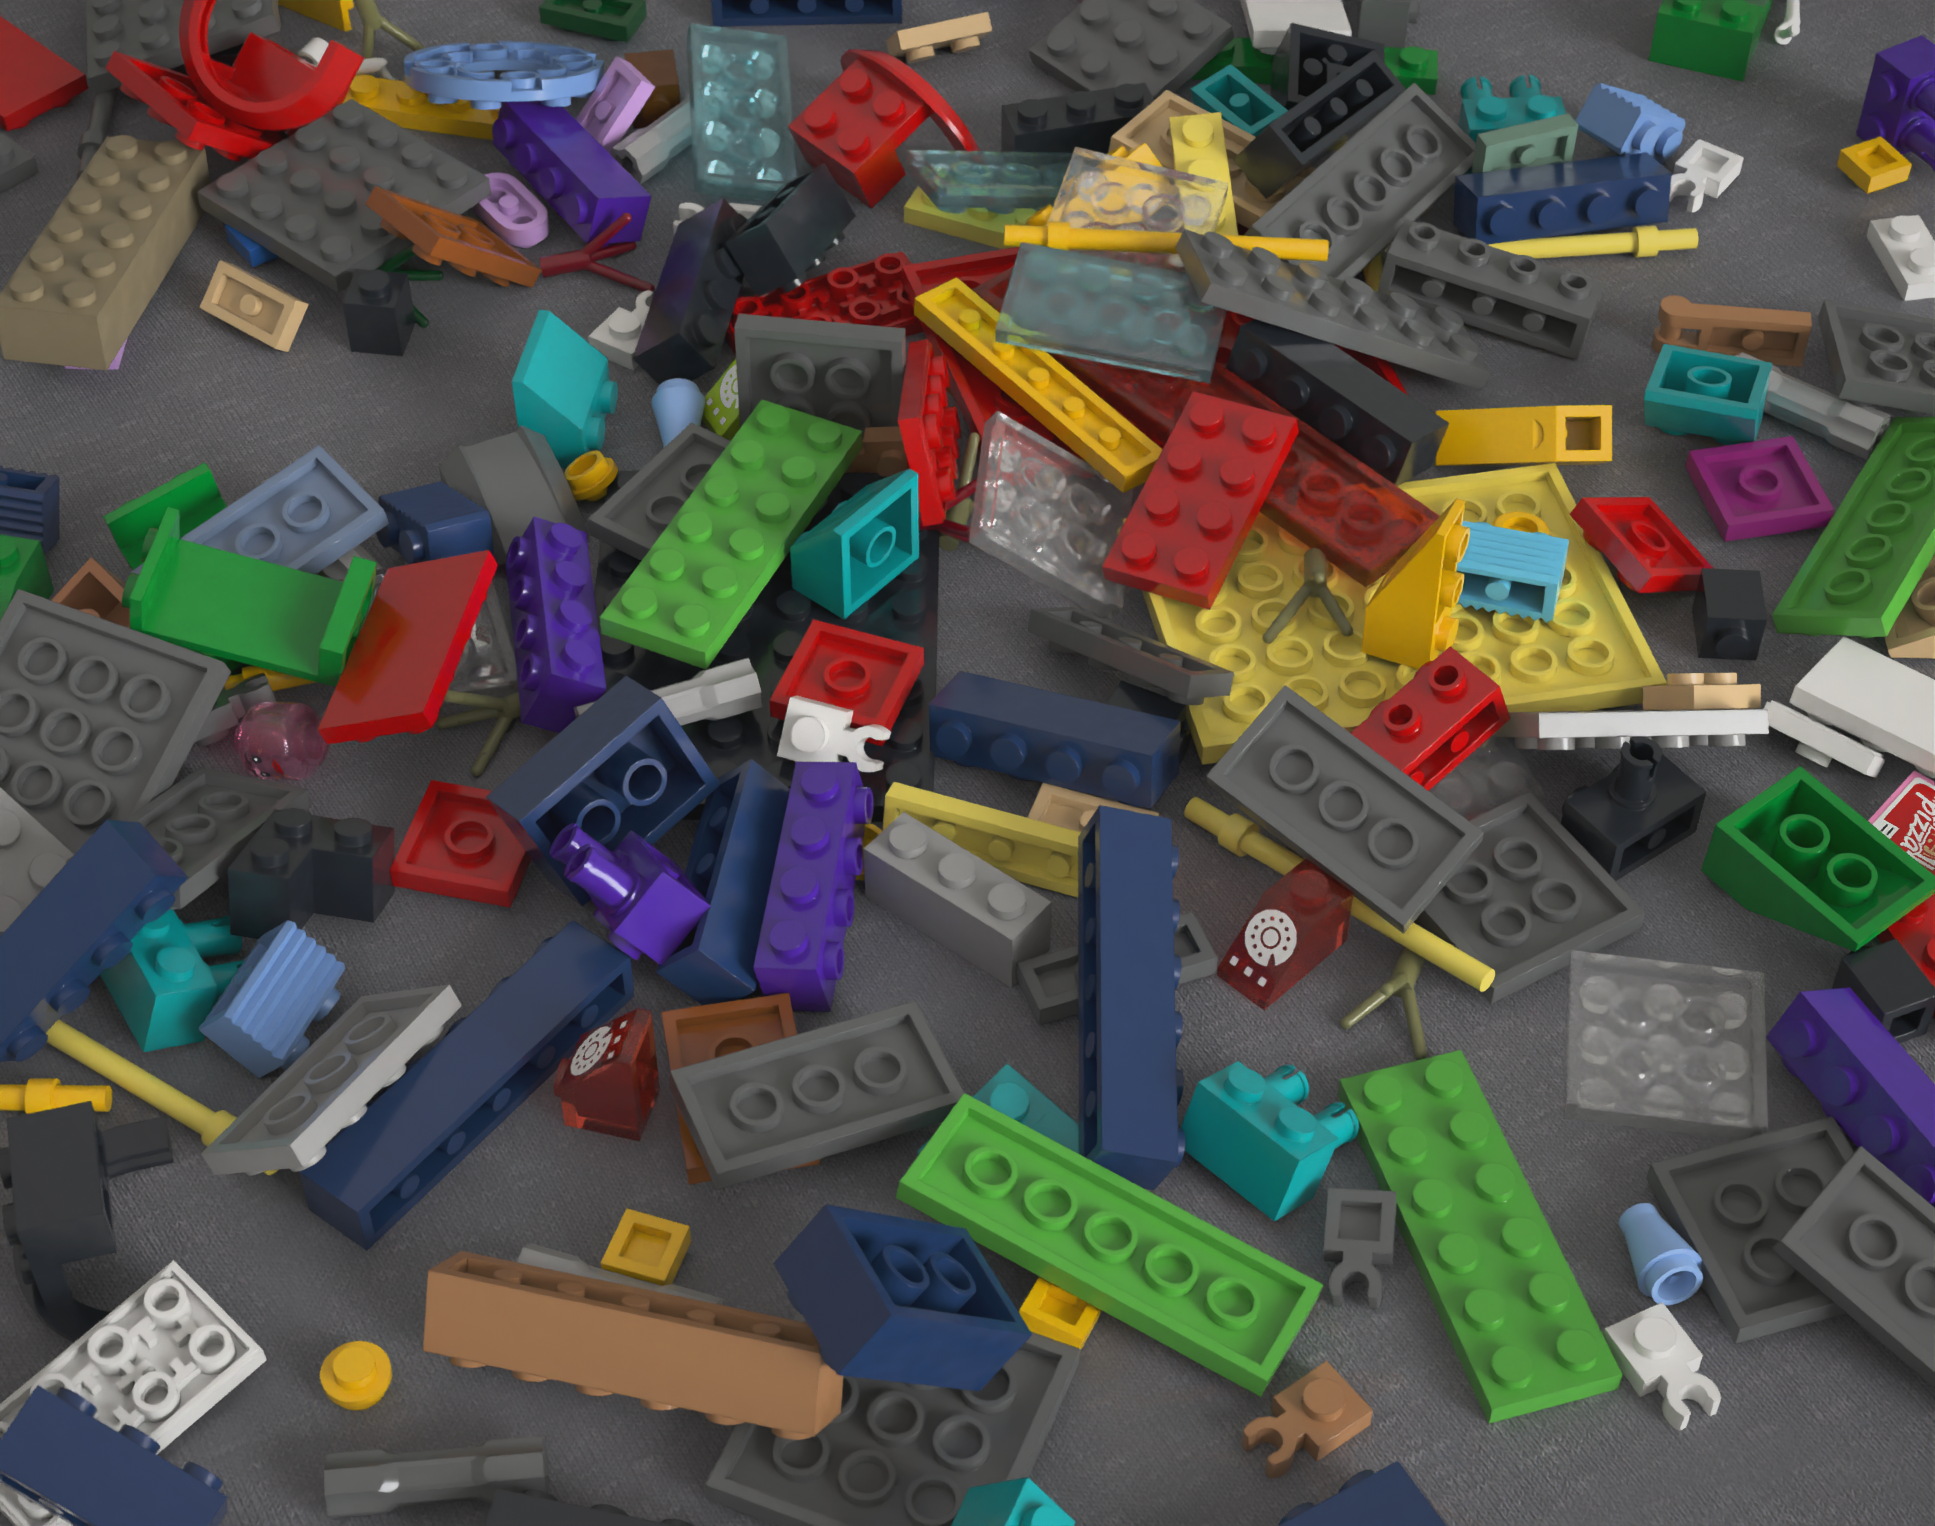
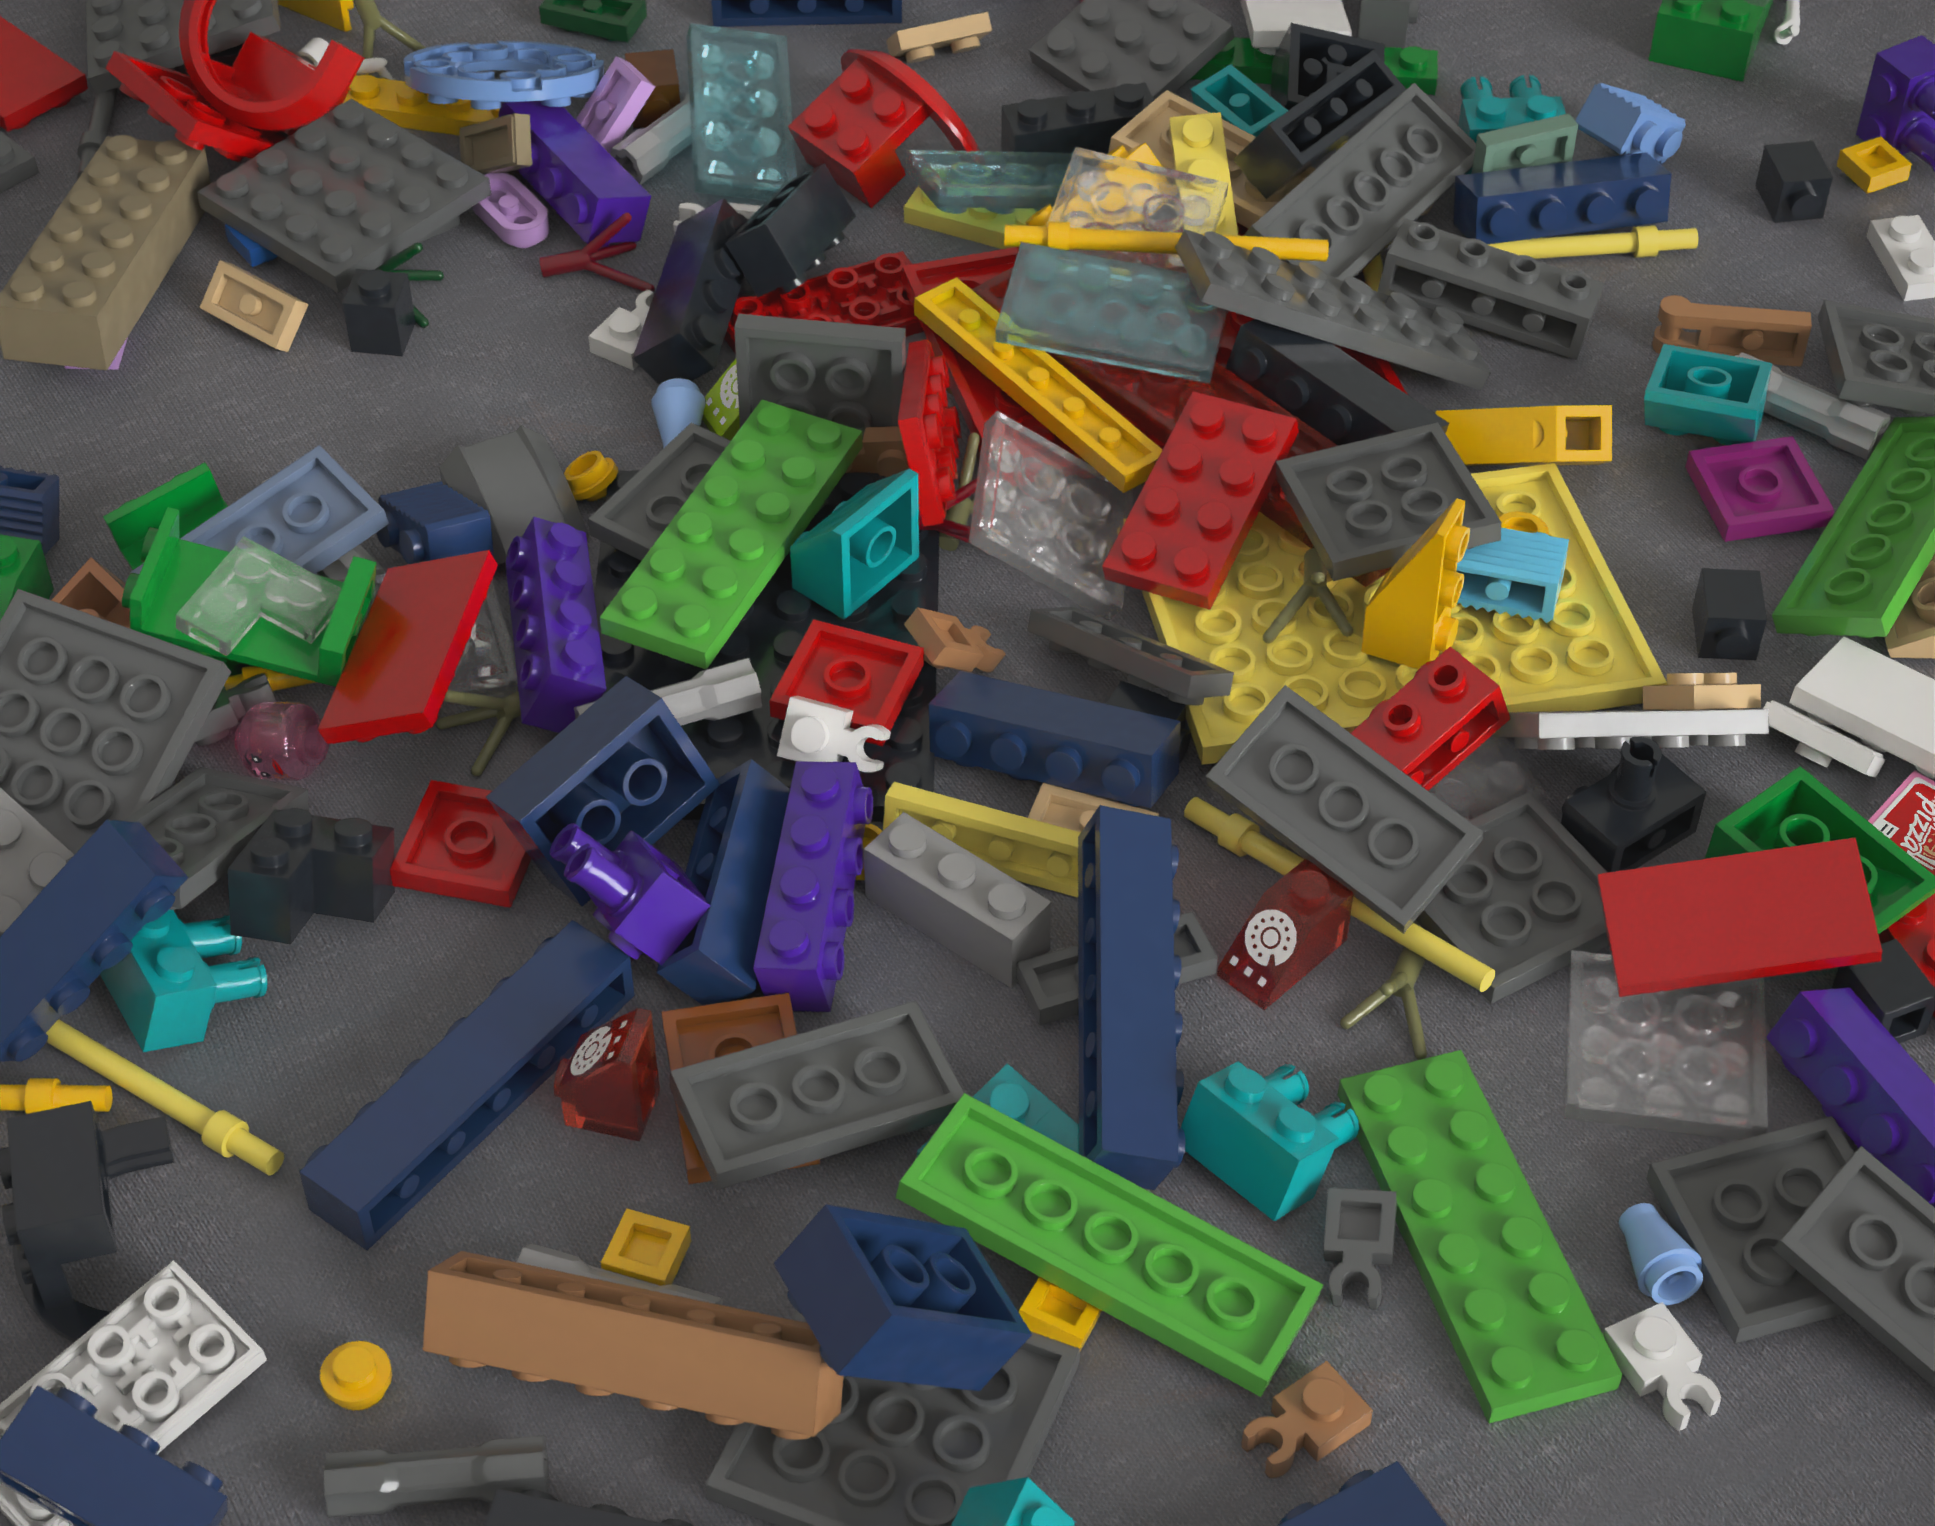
medium blue brick [199,920,346,1078] -> none
light grey plate [201,984,462,1176] -> none
dark orange plate [365,186,542,288] -> none
teal slope [512,310,618,469] -> none
red plate [1569,497,1714,593] -> none
white plate [1669,139,1744,213] -> none
none -> clear plate [176,536,341,656]
none -> dark tan tile [459,113,532,175]
none -> medium nougat plate [904,607,1006,672]
none -> dark grey plate [1276,422,1501,581]
none -> red tile [1597,837,1882,997]
none -> black brick [1755,141,1833,223]

